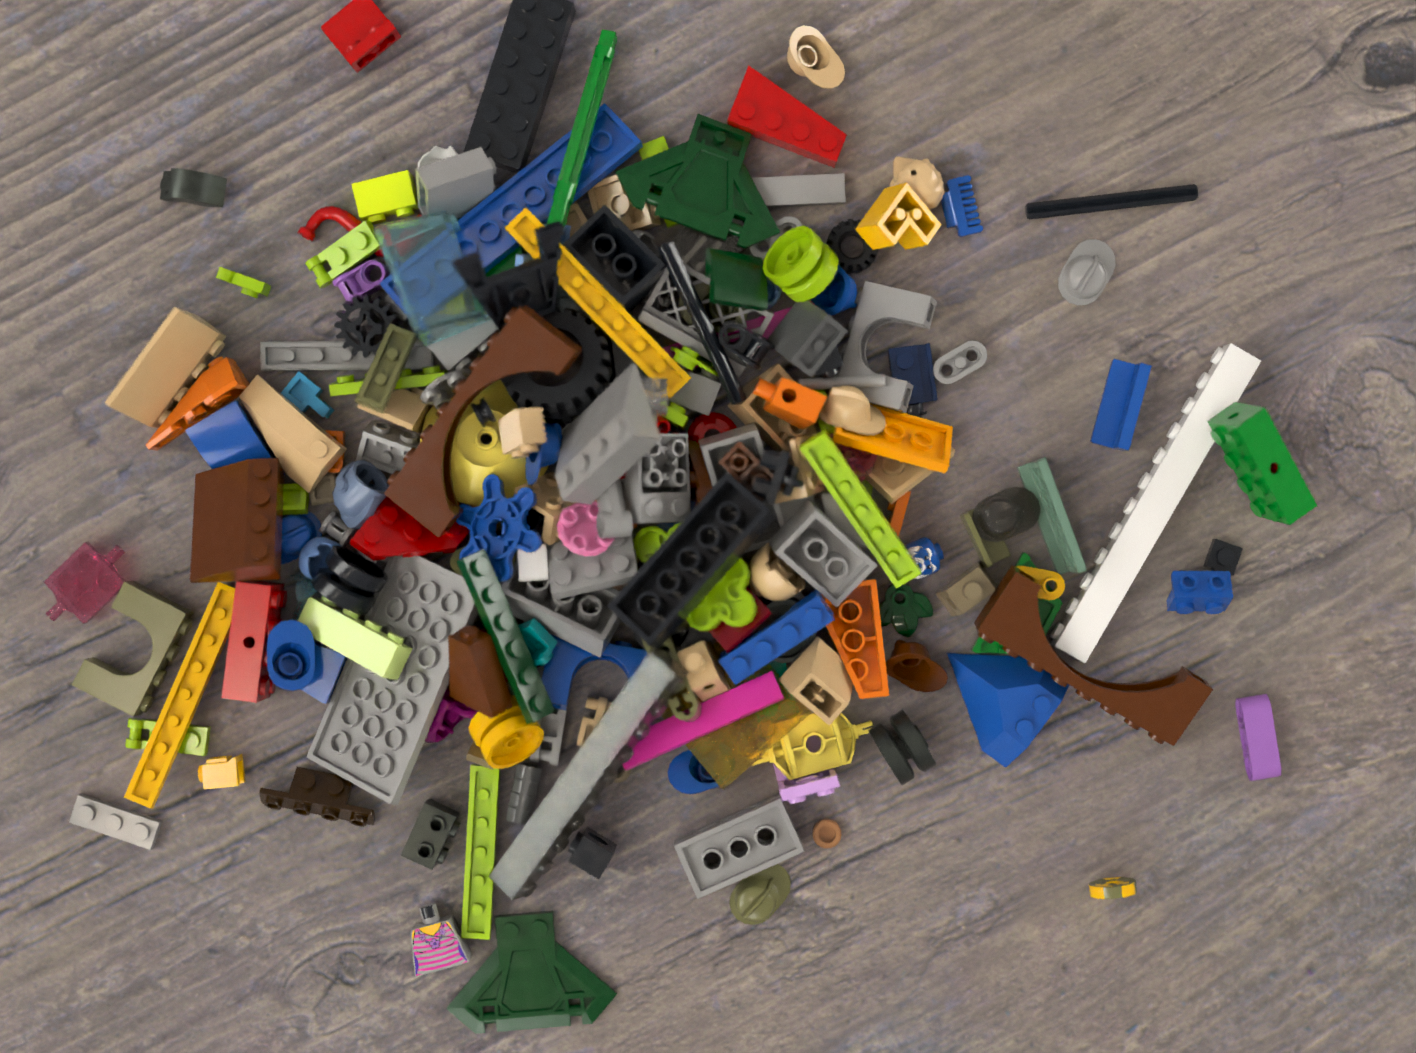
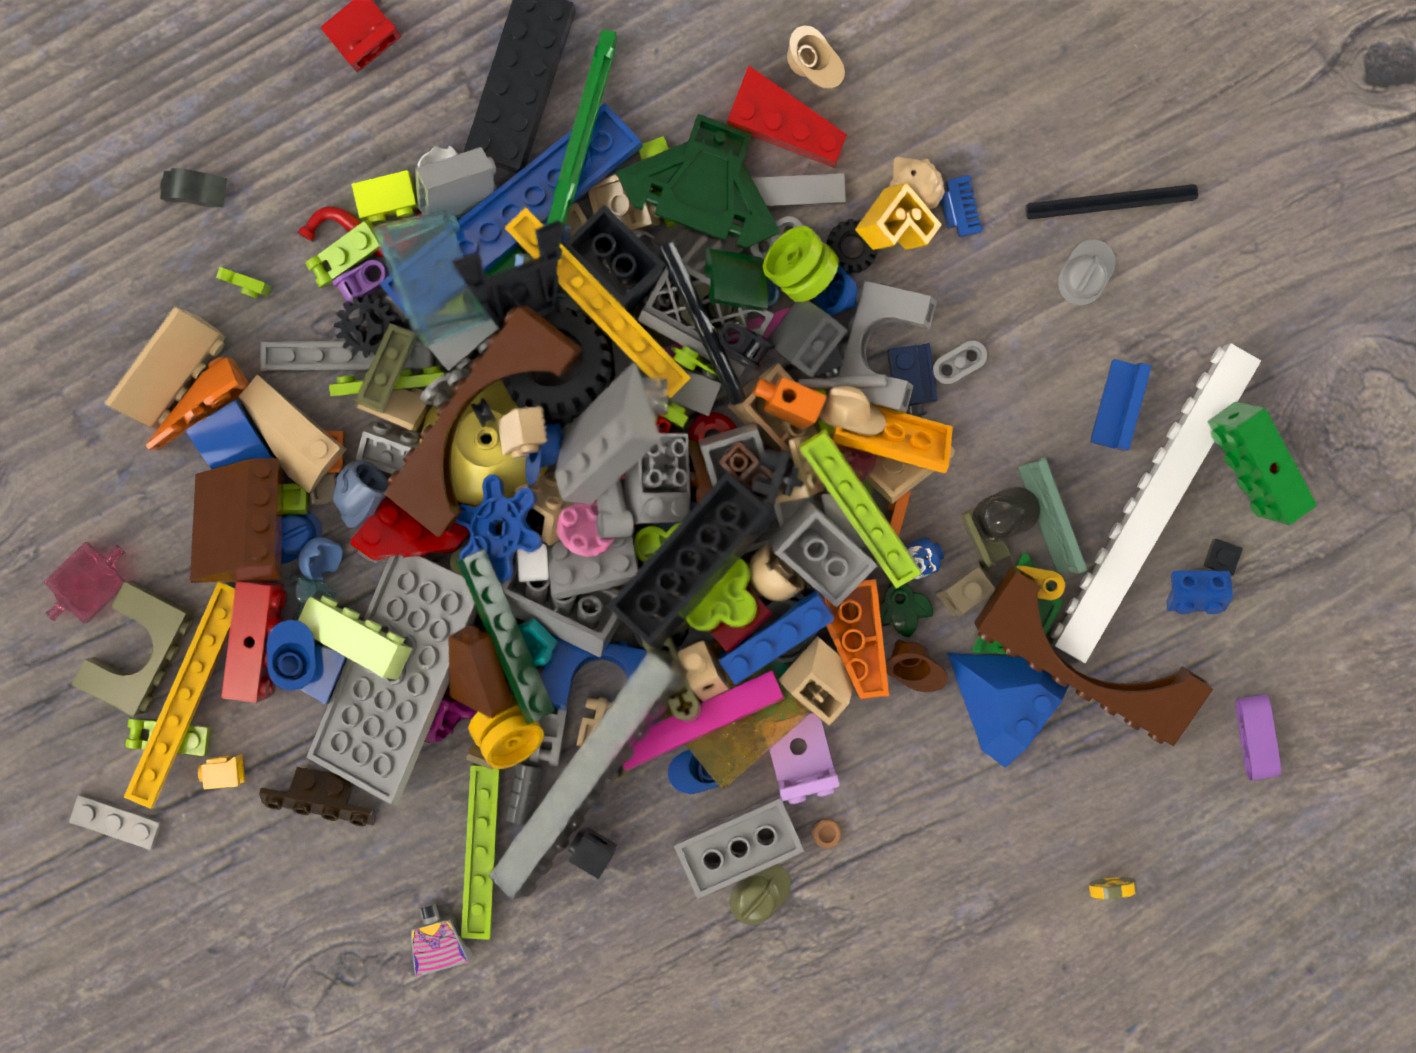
dark azure plate [281,371,335,419] -> none
black wheel [312,546,388,614] -> none
light grey bush [319,511,357,547] -> none
pearl dark grey brick [401,799,461,870] -> none
dark green plate [446,911,617,1034] -> none
light yellow plate [749,713,873,780] -> none
pearl dark grey wheel [868,710,937,786] -> none

